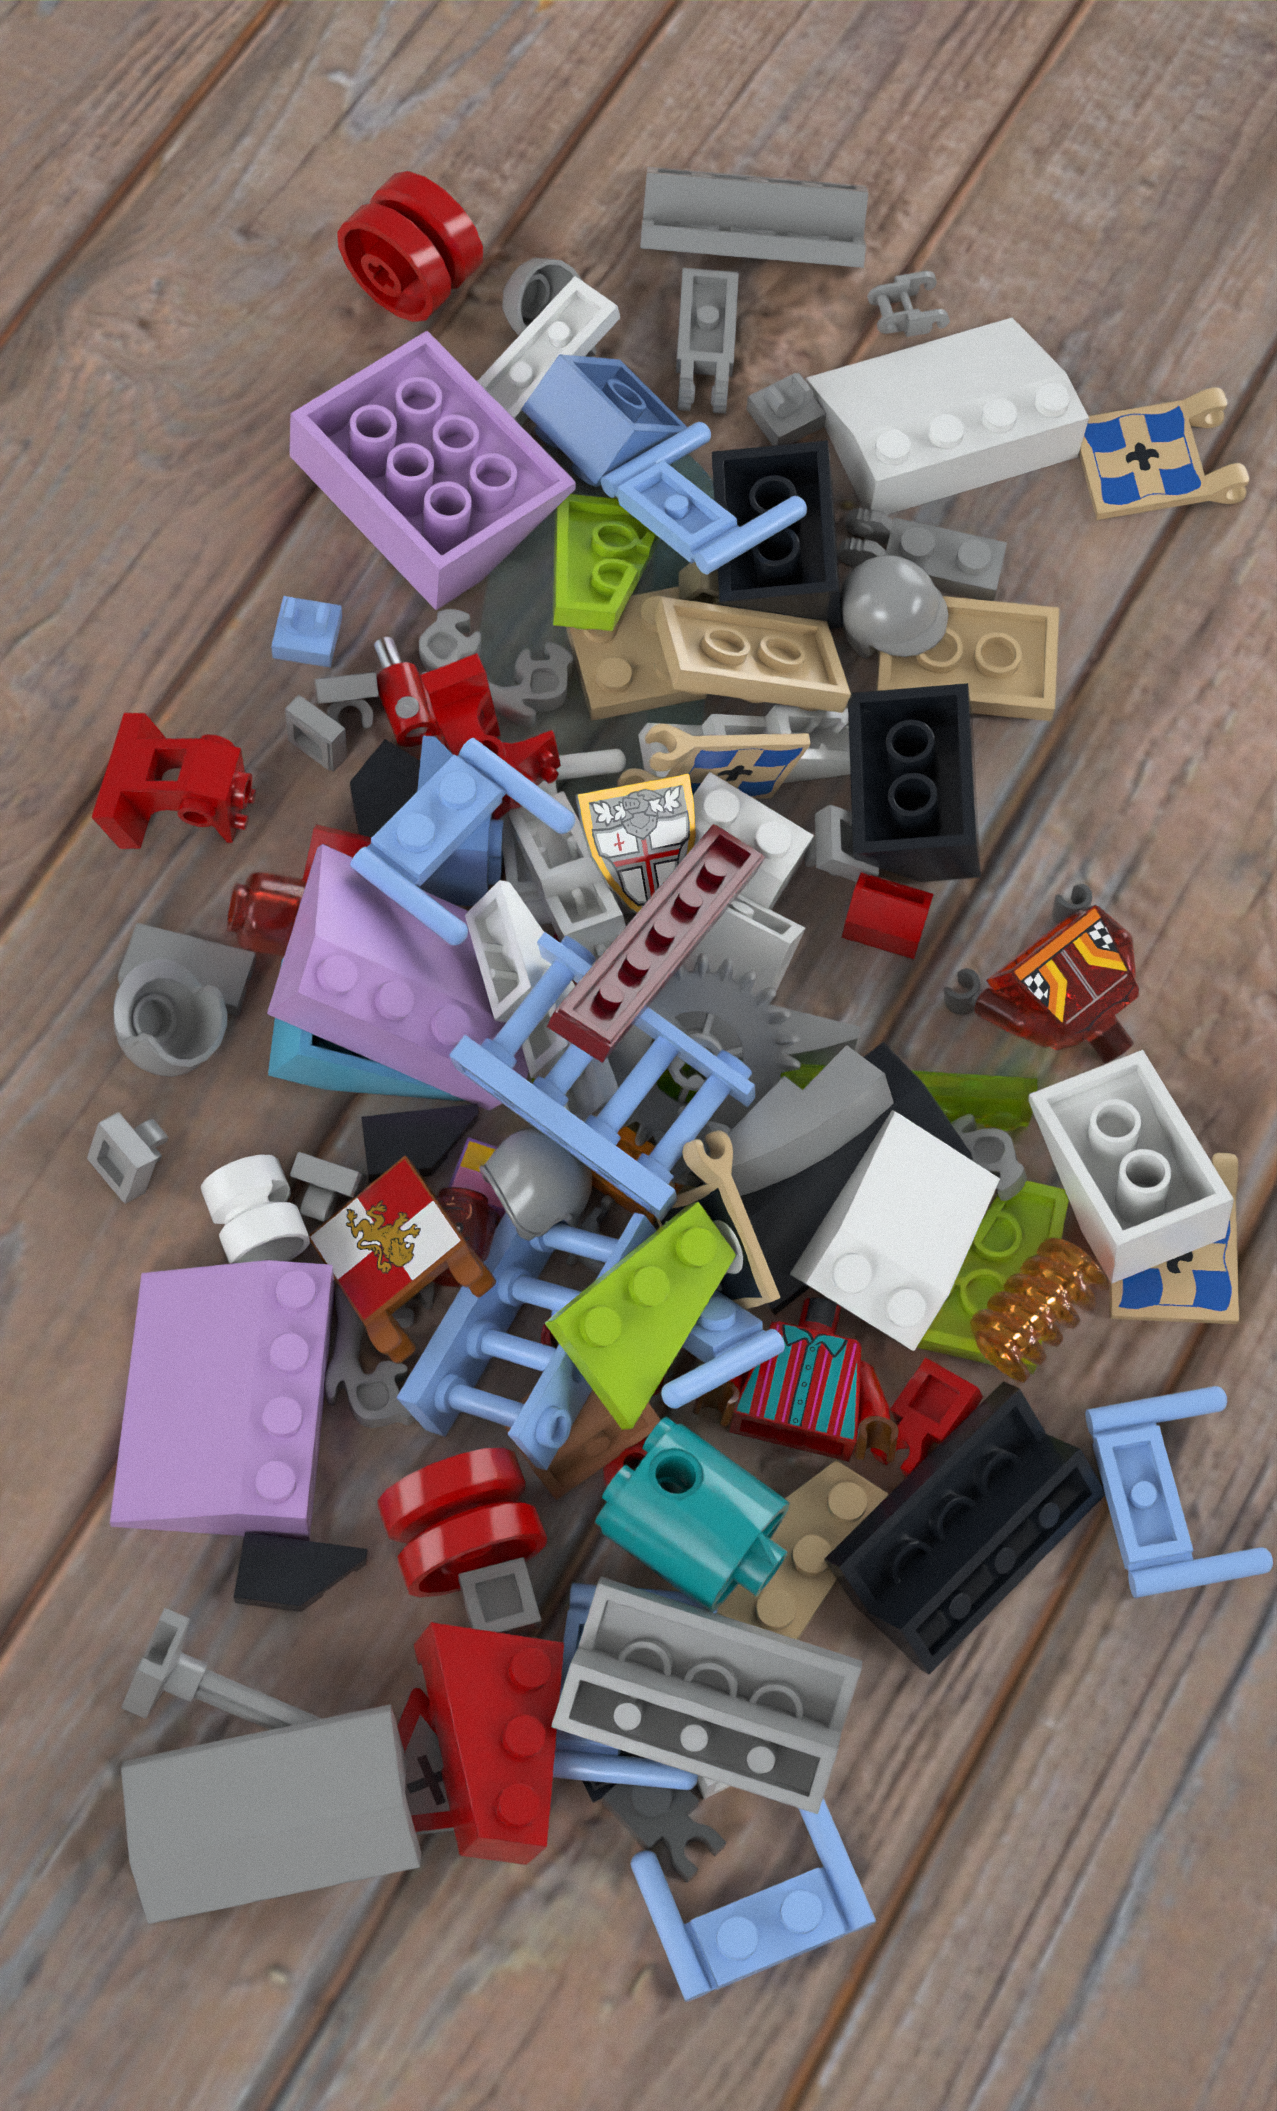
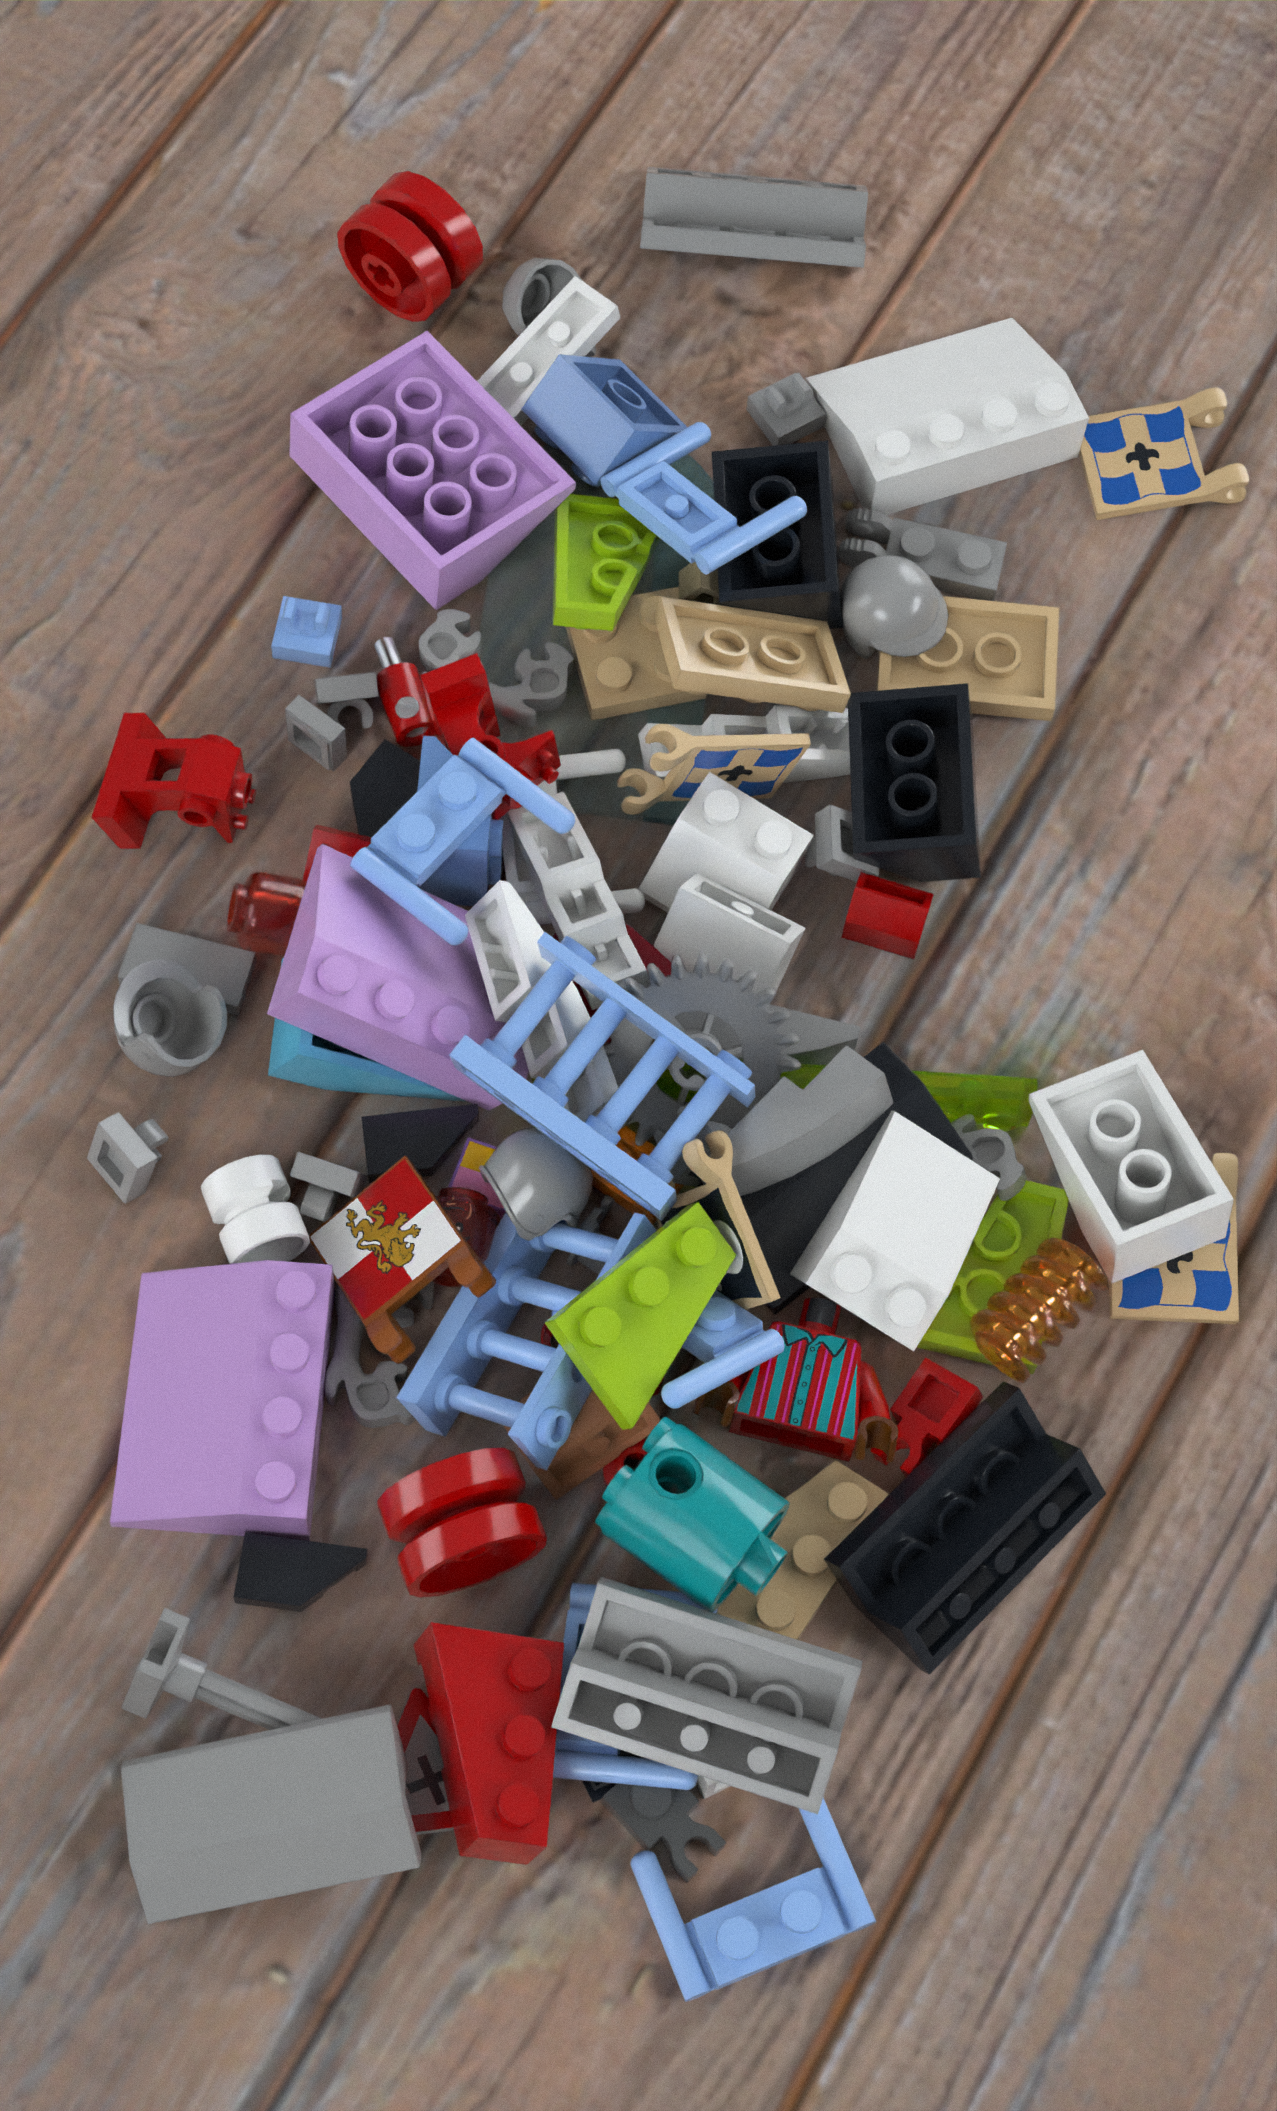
light grey tile [459,1557,541,1635] -> none
tile [546,824,765,1063] -> none
shield [575,774,696,914] -> none
light grey hinge [676,268,739,414] -> none
light grey piece [867,271,950,337] -> none
clear red torso [944,884,1139,1064] -> none
light blue plate [1085,1386,1273,1598] -> none

